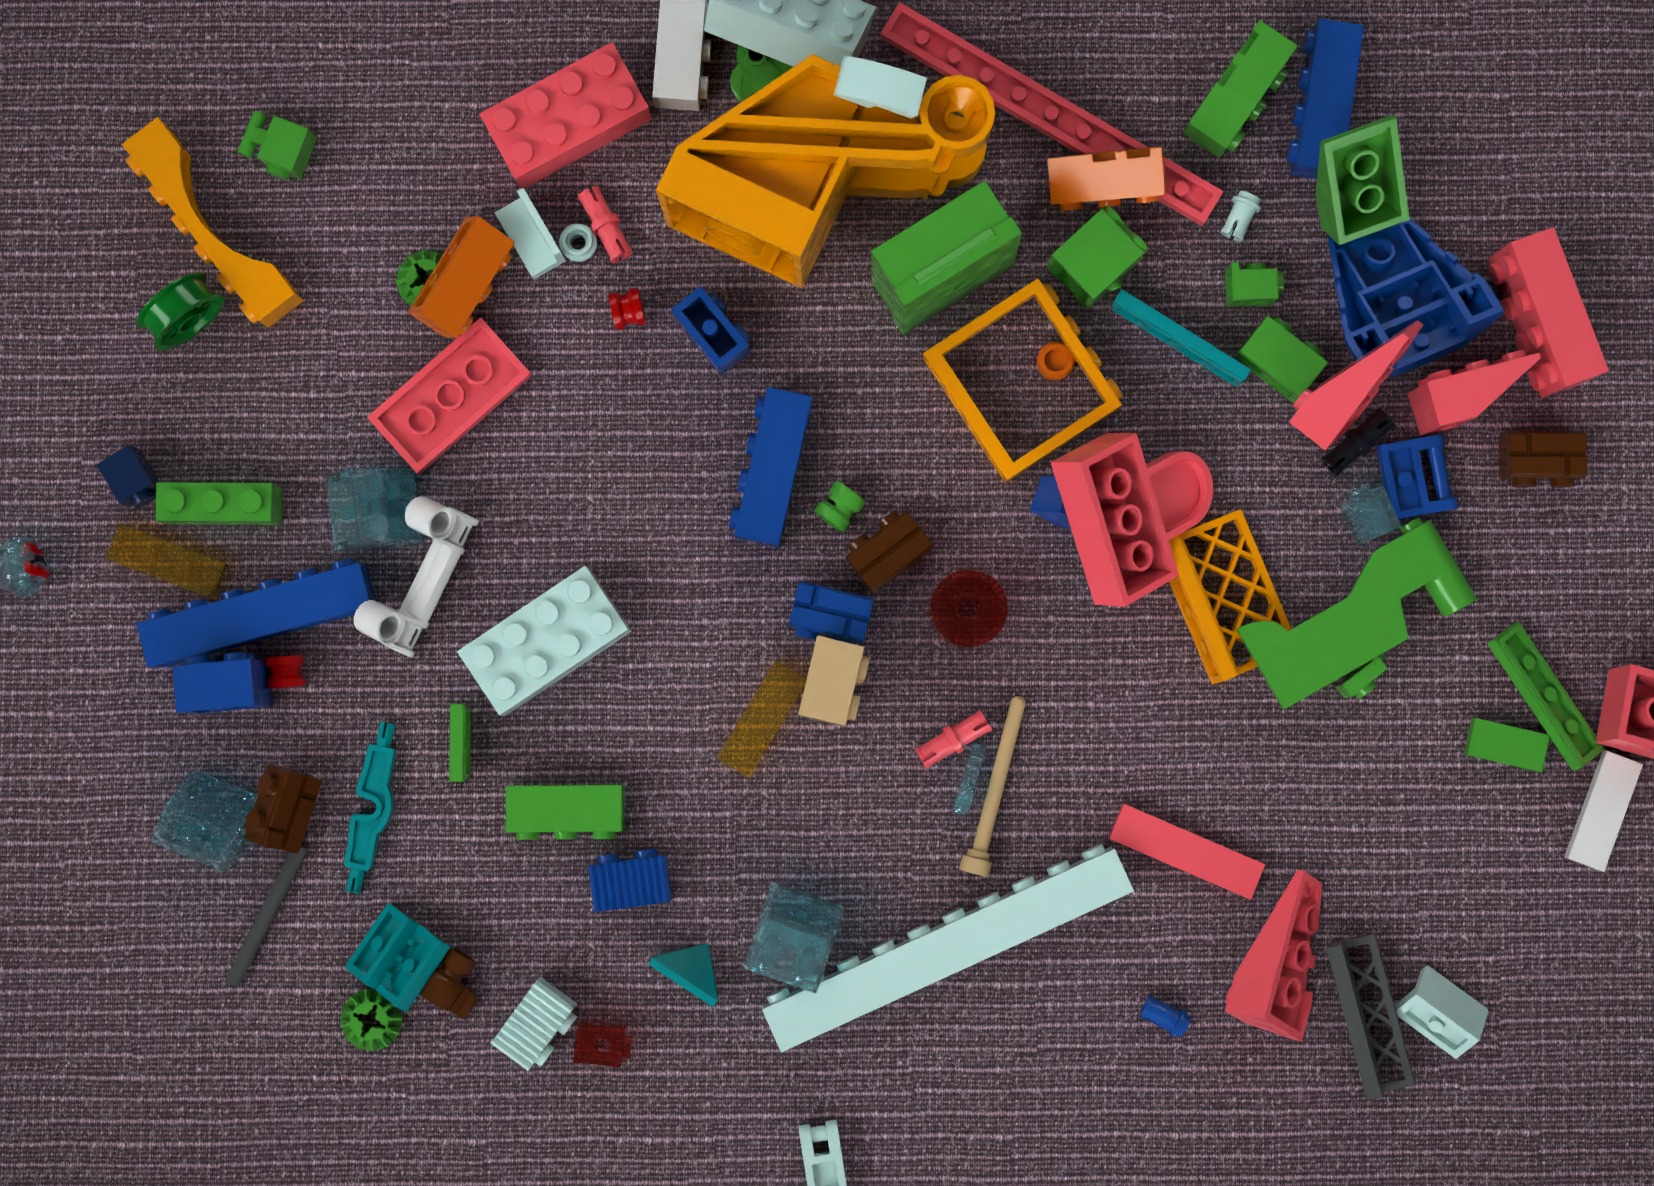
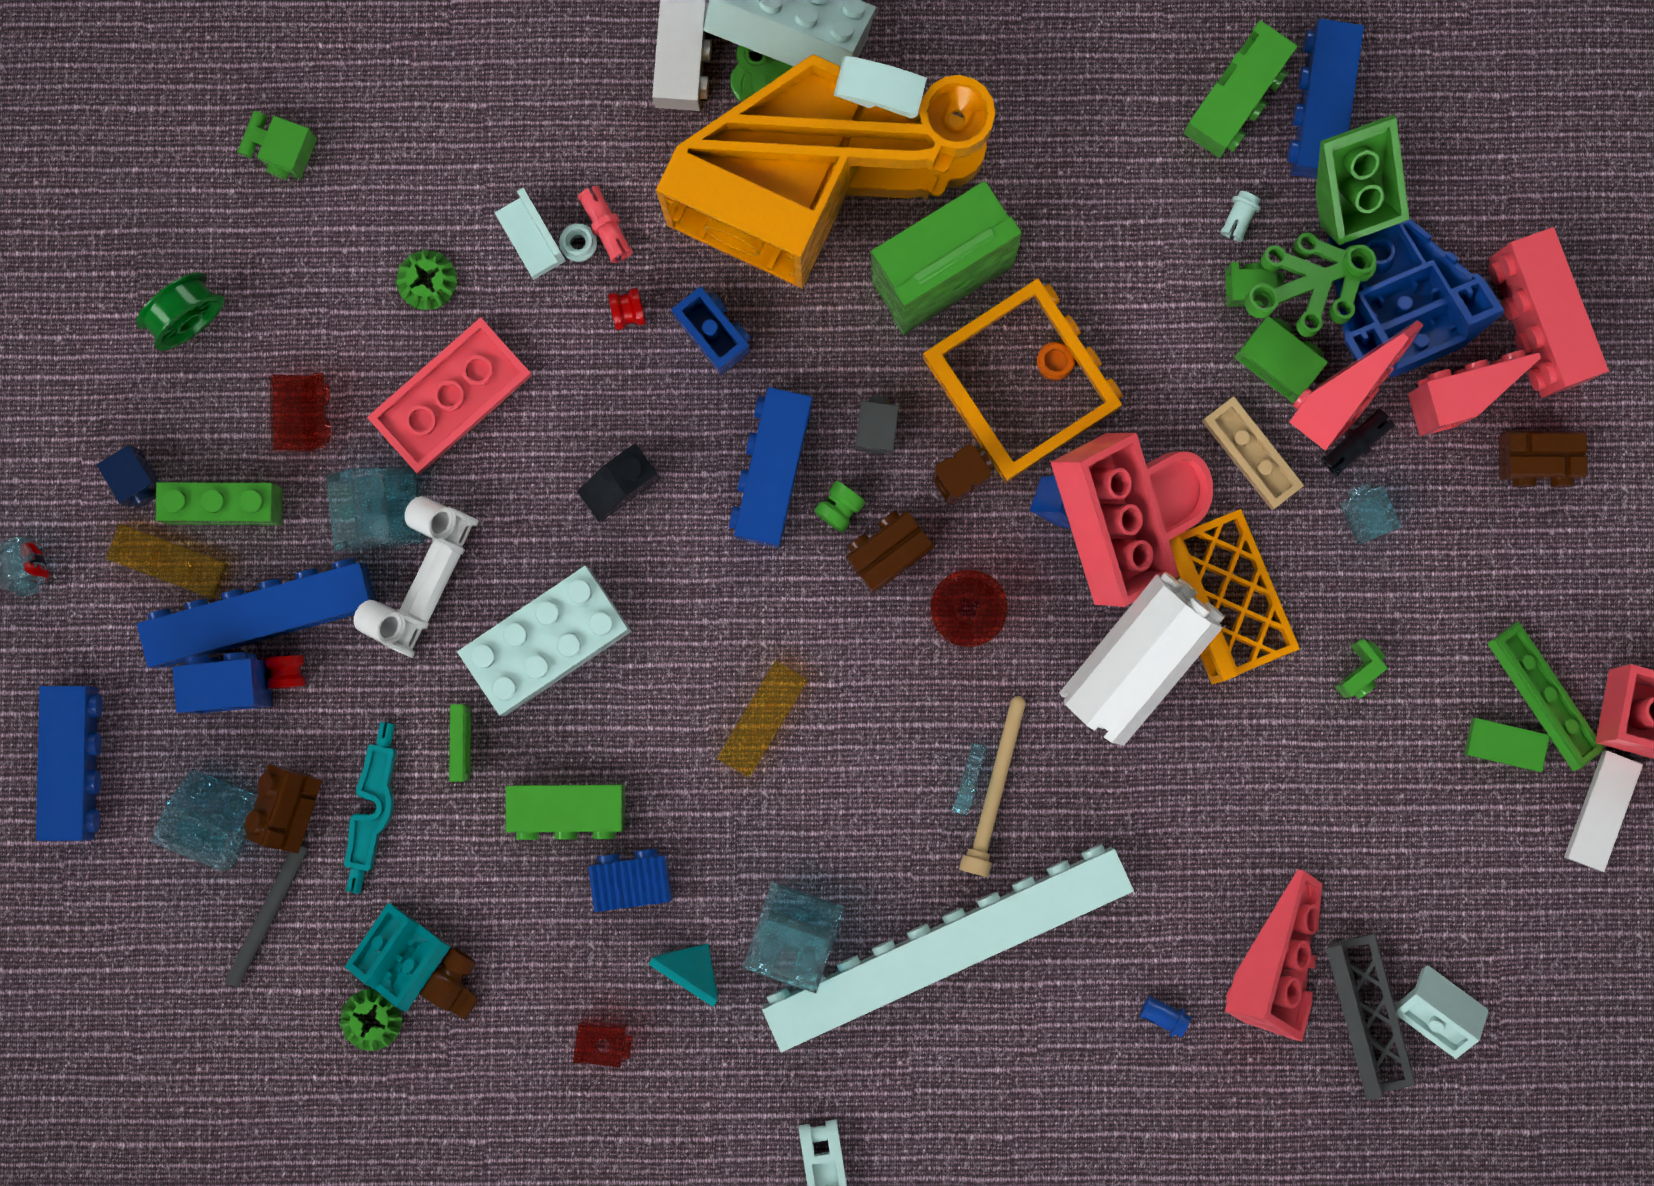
light orange arch [121,117,304,328] -> none
orange brick [407,216,515,338] -> none
coral brick [479,42,652,189] -> none
light aqua brick [491,977,578,1071] -> none
blue brick [789,581,874,644] -> none
tan piece [798,636,870,727] -> none
coral plate [880,2,1224,226] -> none
coral pin [914,710,992,769] -> none
bright green piece [1046,205,1148,310] -> none
orange wedge [1047,146,1167,211] -> none
coral tile [1108,803,1266,900] -> none
teal tile [1110,289,1251,387] -> none
bright green door [1236,517,1478,710] -> none
blue plate [1376,434,1459,521] -> none
none -> blue brick [36,686,103,841]
none -> clear red bracket [269,372,331,453]
none -> black slope [577,443,661,523]
none -> dark grey brick [855,396,899,455]
none -> reddish brown brick [932,444,994,506]
none -> white brick [1059,572,1225,746]
none -> tan plate [1202,396,1304,510]
none -> bright green plant [1245,233,1377,337]

